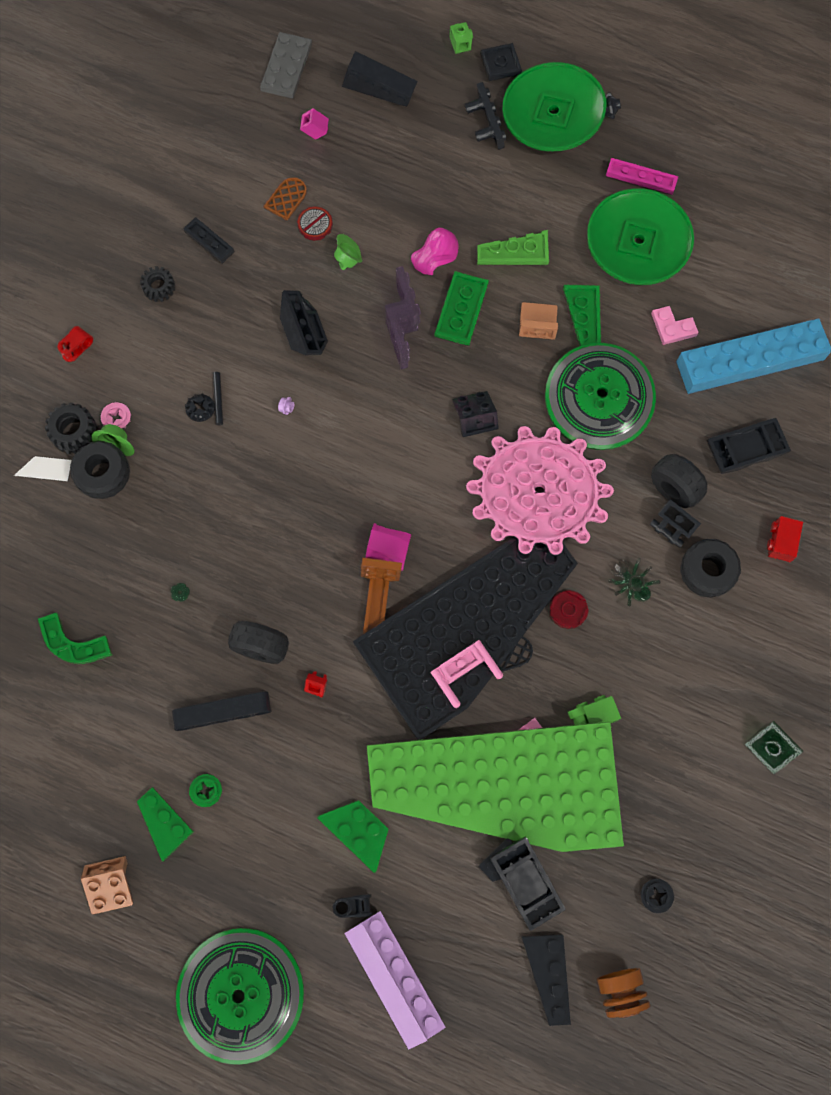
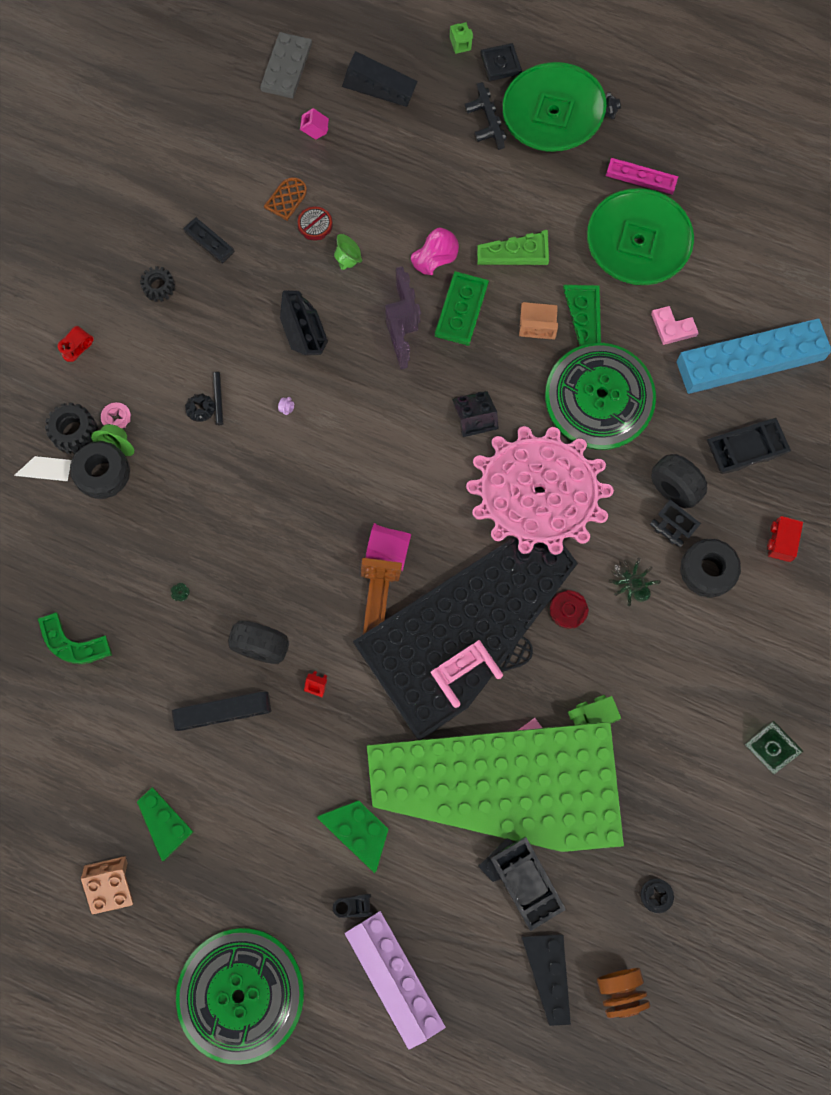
green gear [189,774,222,807] -> none

